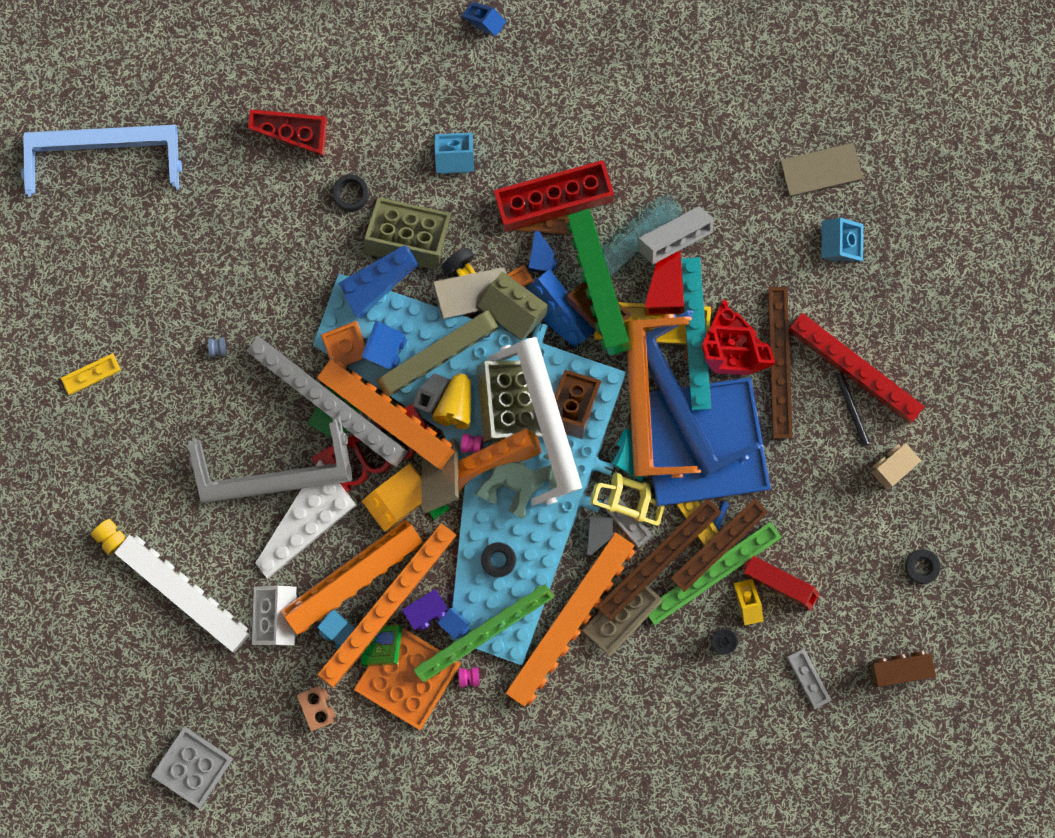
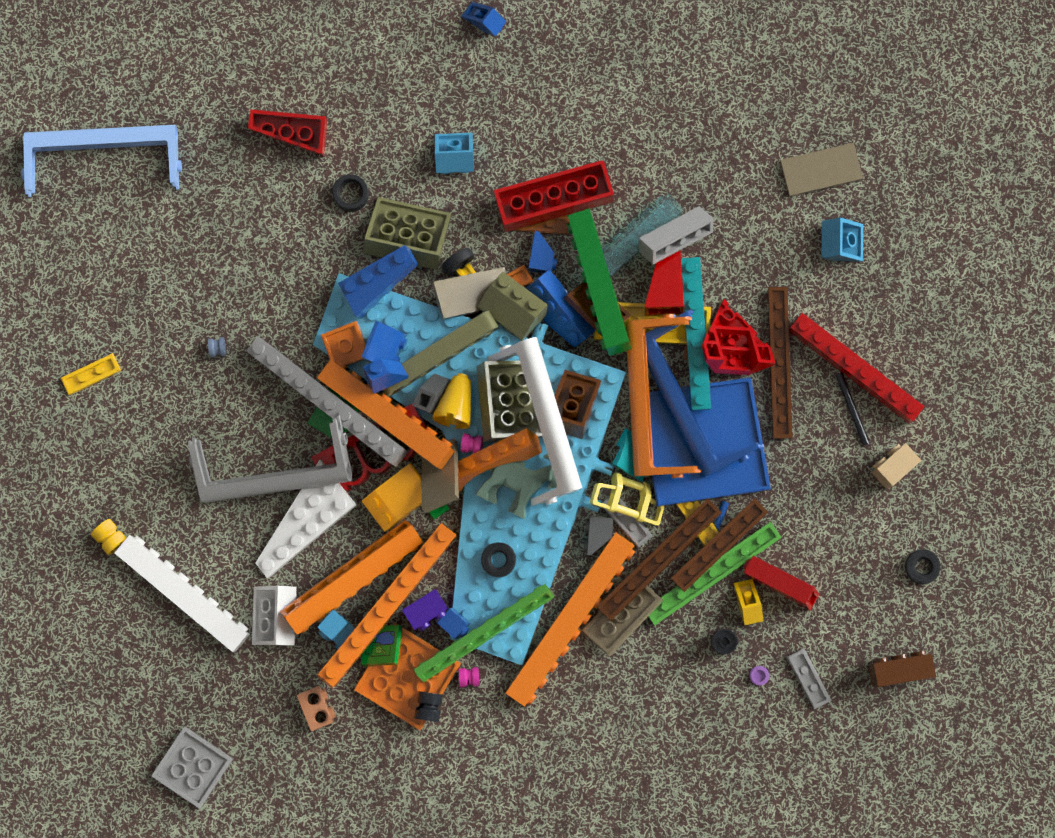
none -> blue slope [363,359,409,393]
none -> black wheel [414,691,443,722]
none -> medium lavender tile [749,666,769,686]

